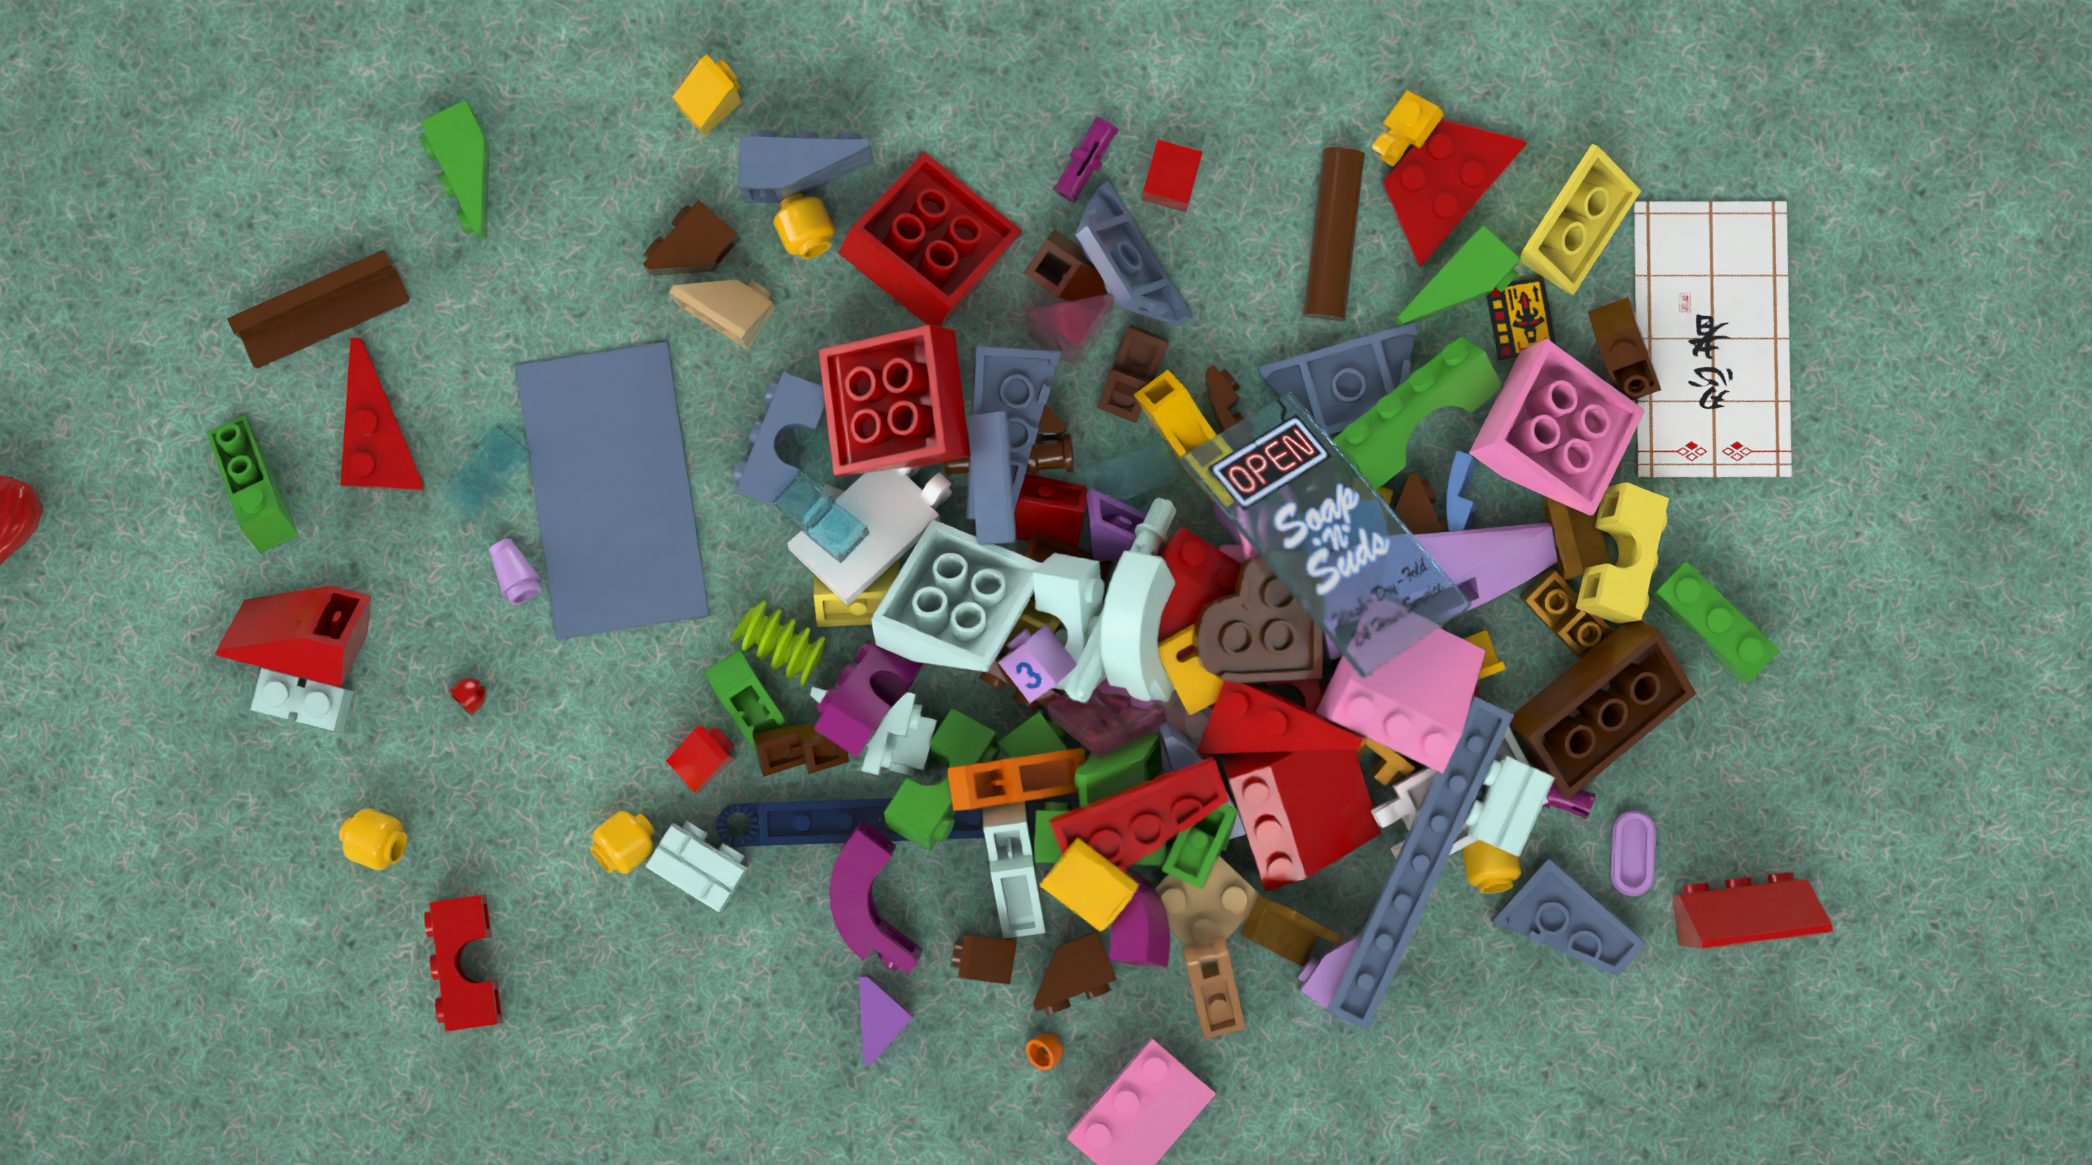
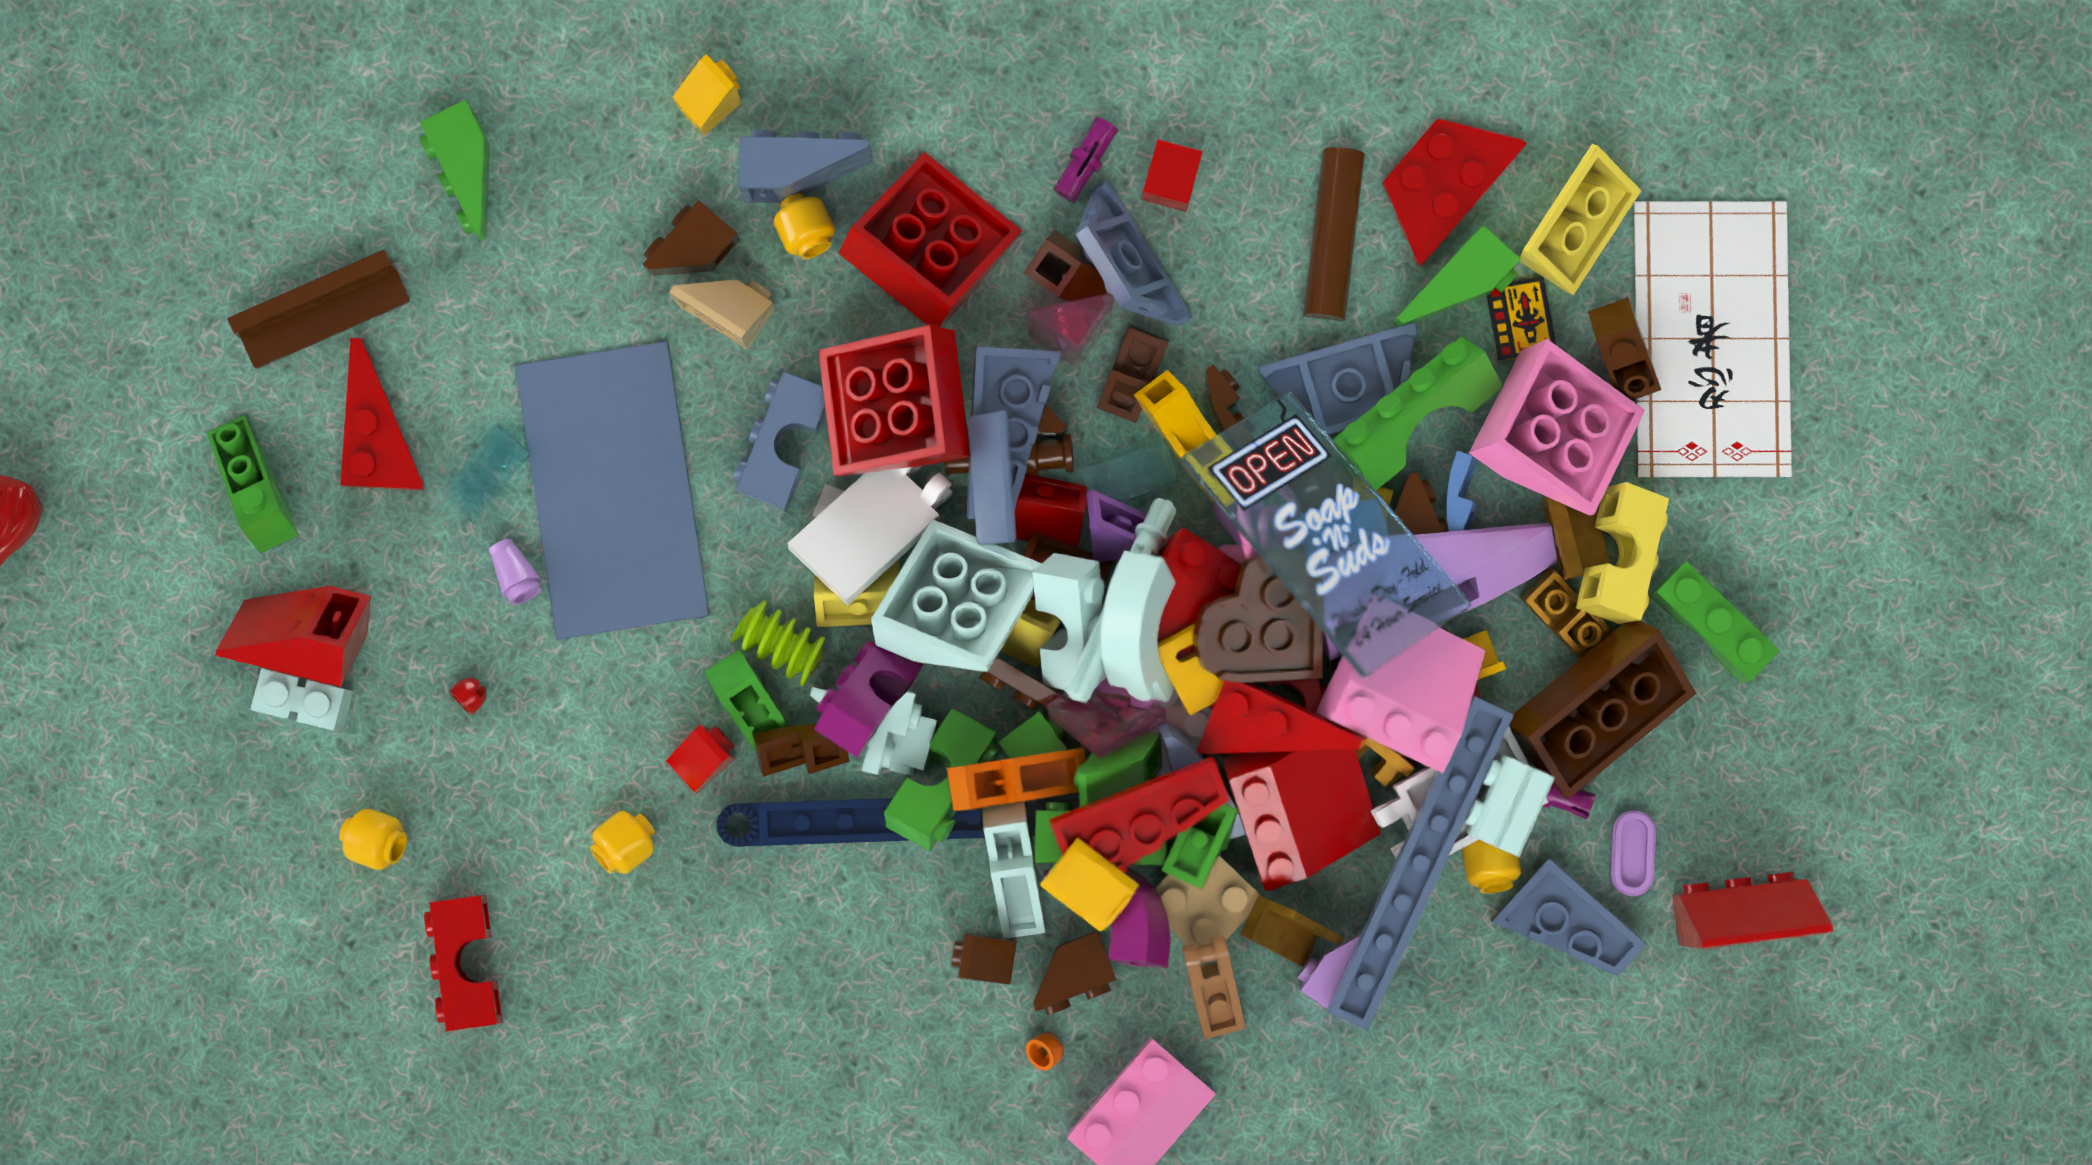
light aqua brick [646,820,748,912] -> none
clear light blue slope [773,471,870,563] -> none
magenta arch [829,819,923,974] -> none
medium lavender slope [859,976,914,1064] -> none
lavender brick [998,624,1077,703] -> none
yellow plate [1372,90,1444,167] -> none

